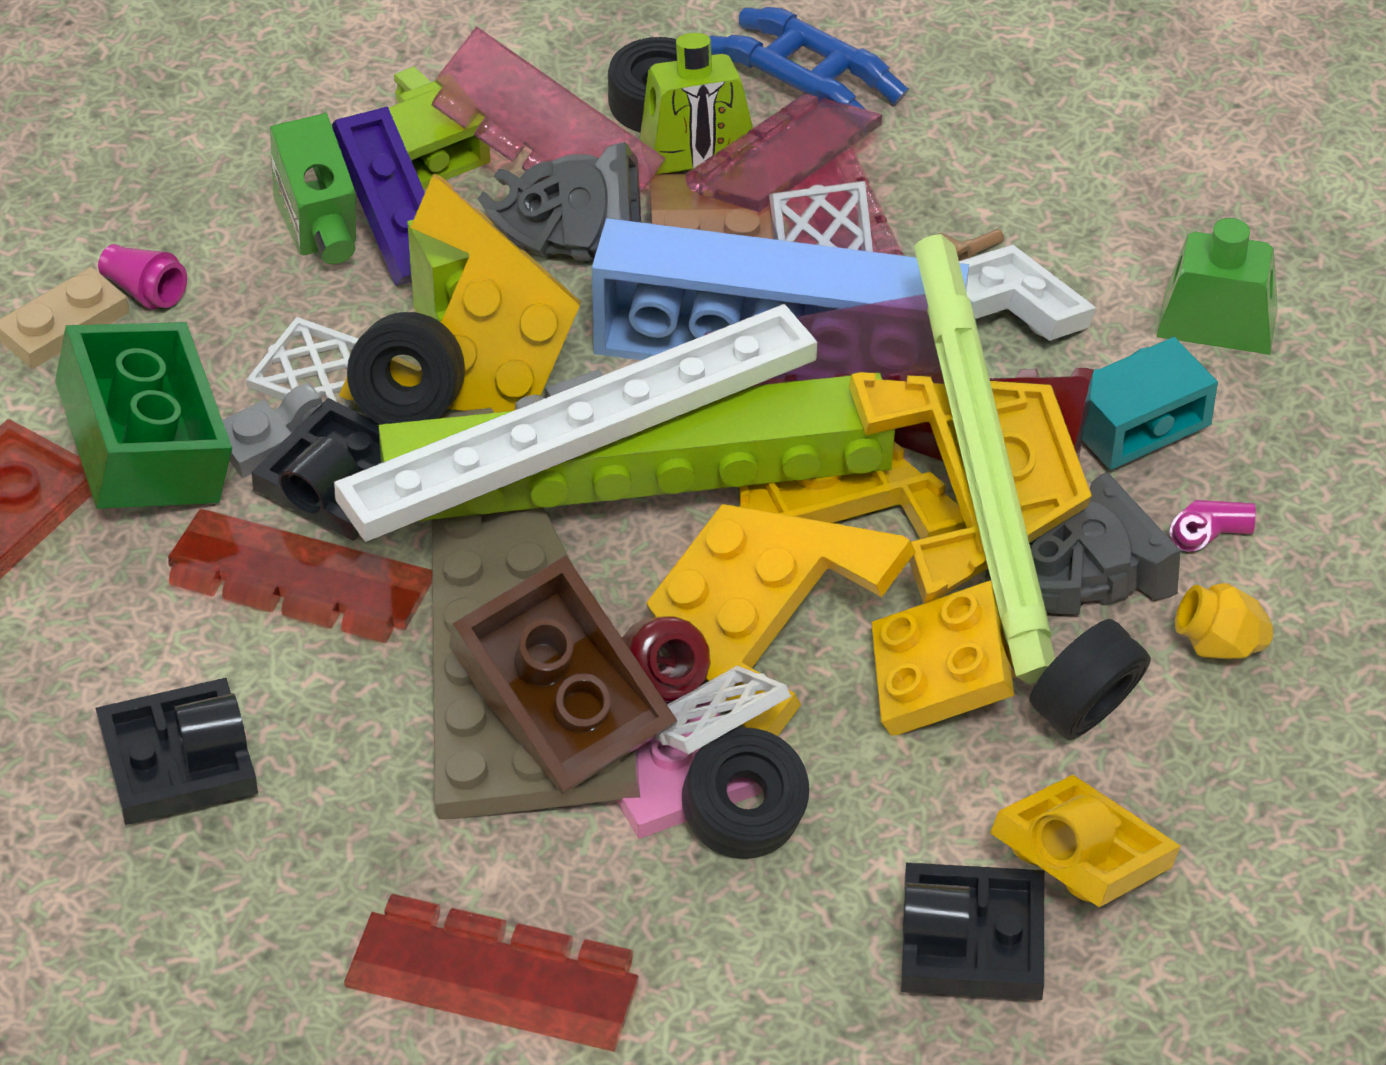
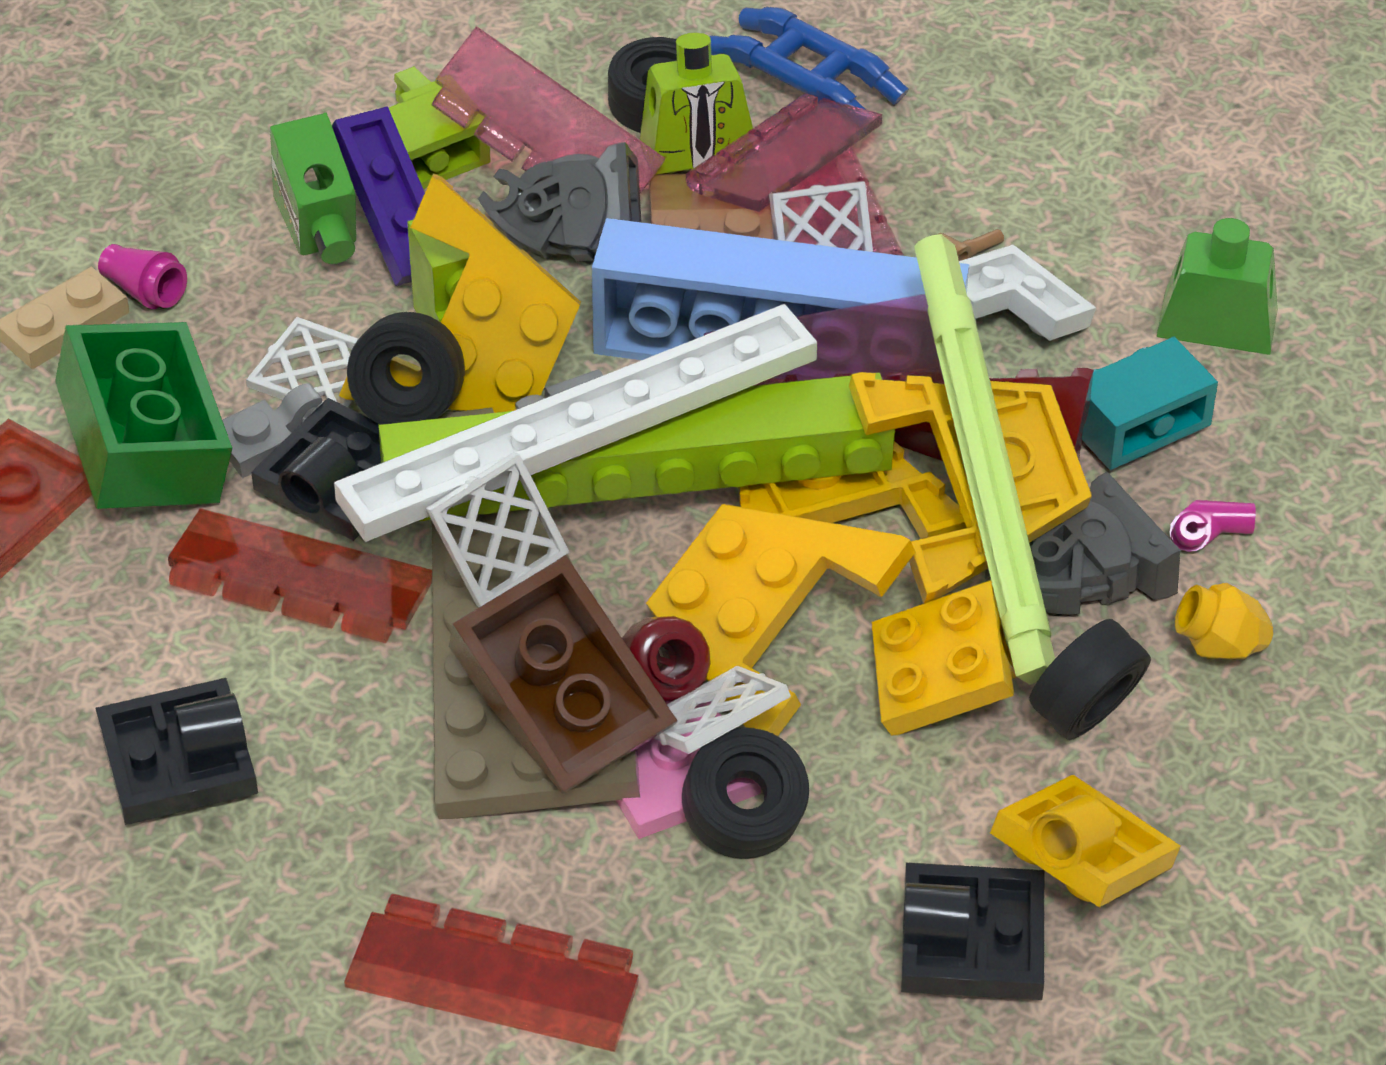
none -> white window [426,452,569,607]

